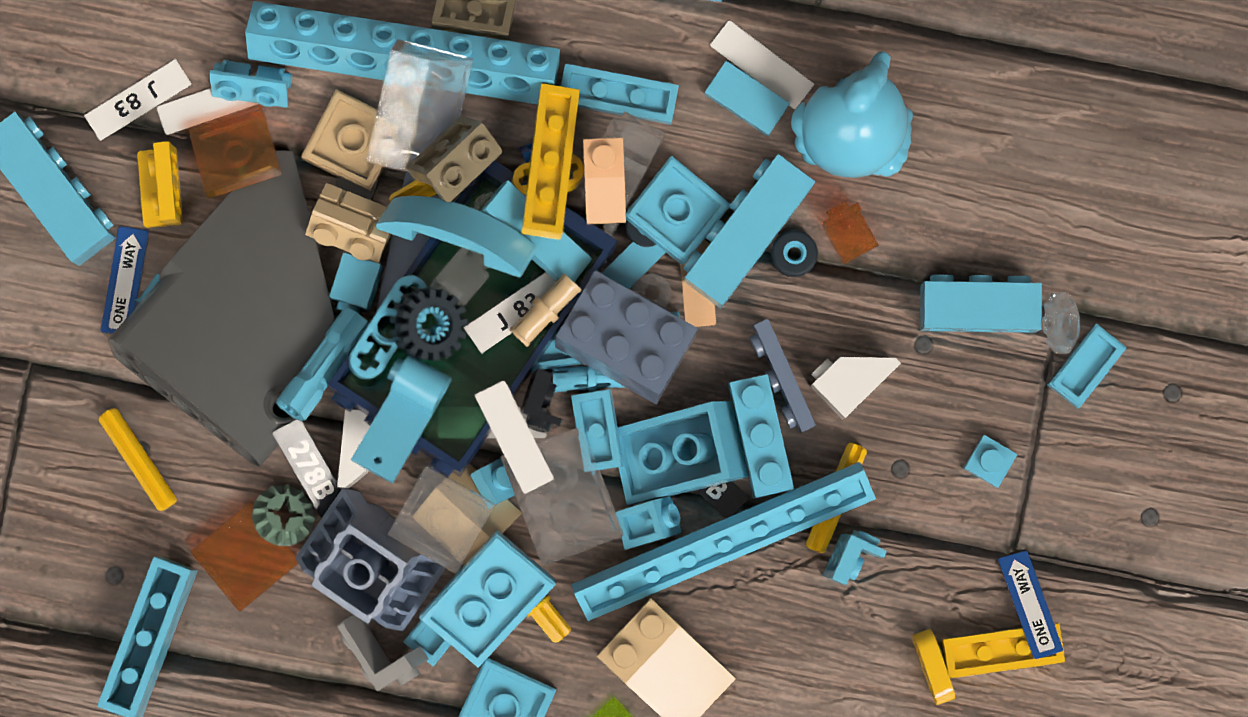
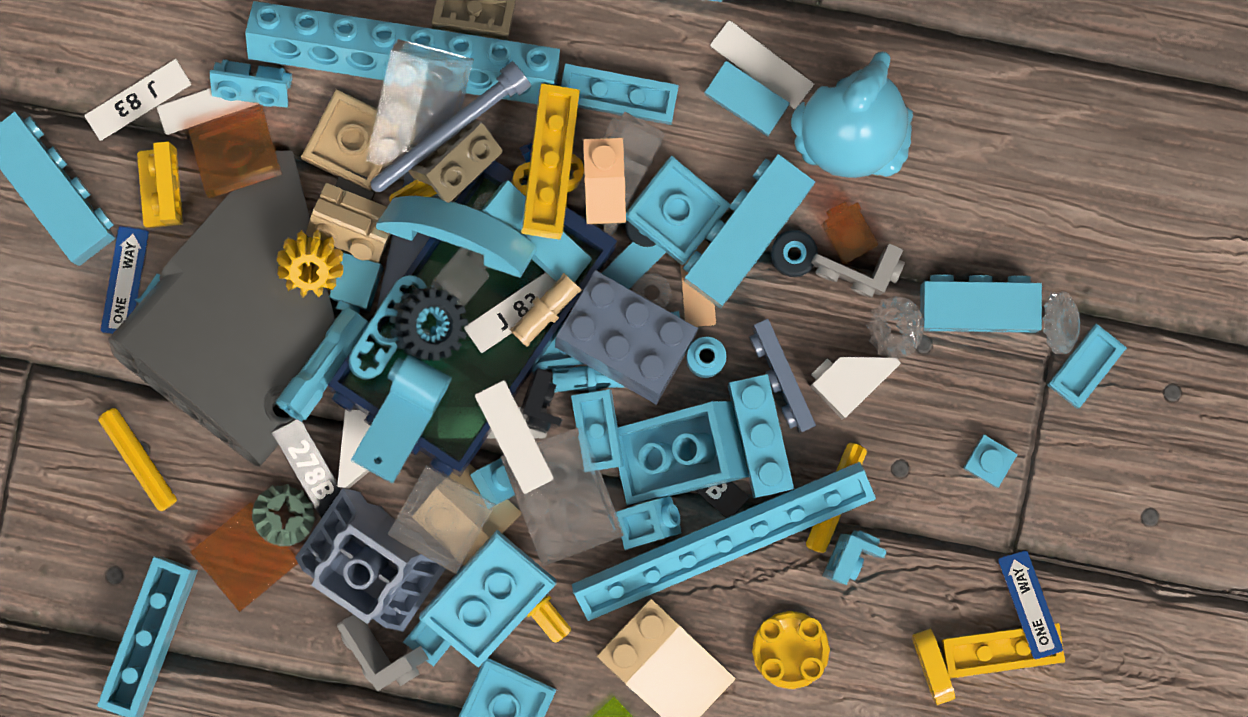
none -> yellow gear [276,229,344,298]
none -> sand blue piece [371,61,531,192]
none -> medium azure brick [686,337,726,378]
none -> yellow dish [752,611,830,689]
none -> light grey bracket [811,244,905,298]
none -> clear gear [866,296,924,359]

